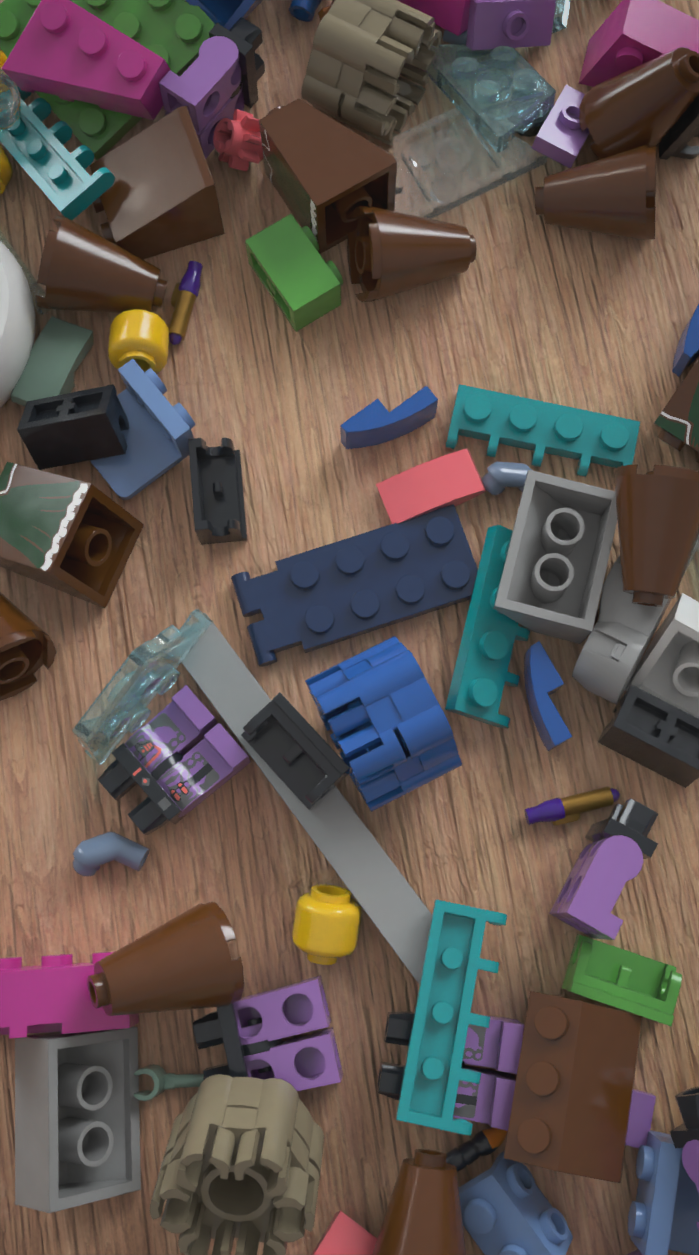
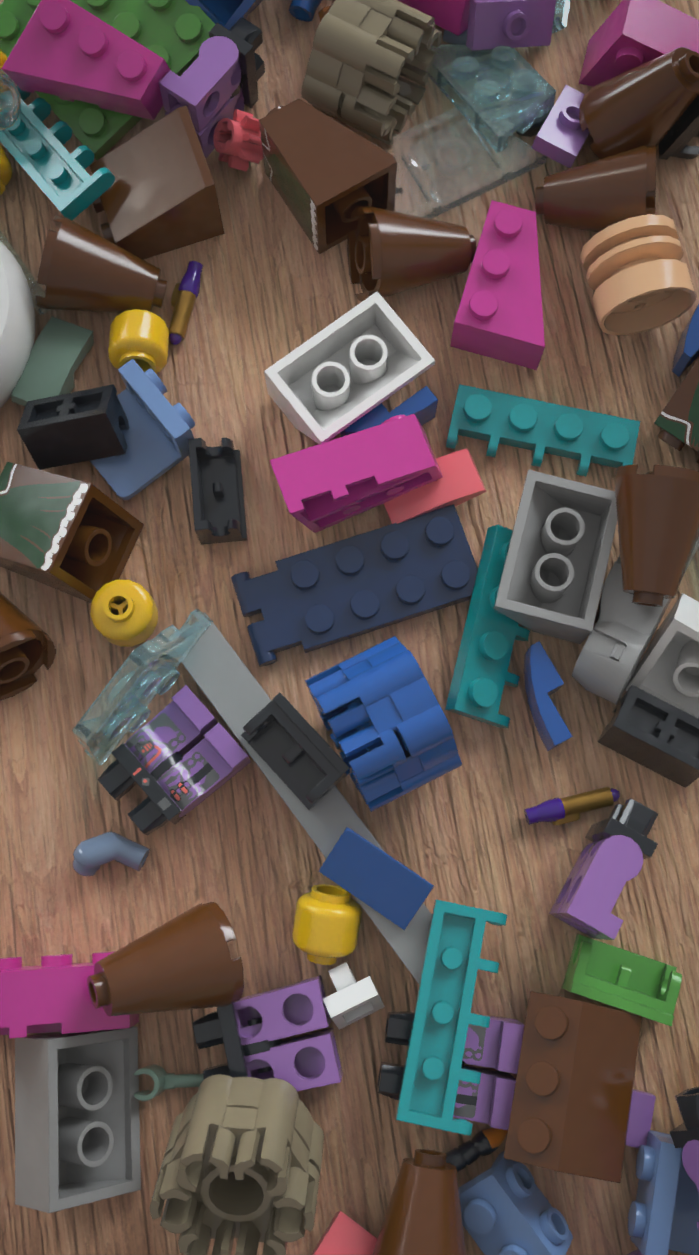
bright green brick [245,214,343,332] -> none
sand blue arm [482,461,532,495] -> none
none -> yellow head [90,580,158,647]
none -> white slope [264,291,435,444]
none -> dark pink wedge [269,414,443,533]
none -> blue slope [319,827,434,930]
none -> white tile [323,962,385,1030]
none -> dark pink wedge [450,200,545,370]
none -> light nougat wheel [580,214,697,335]

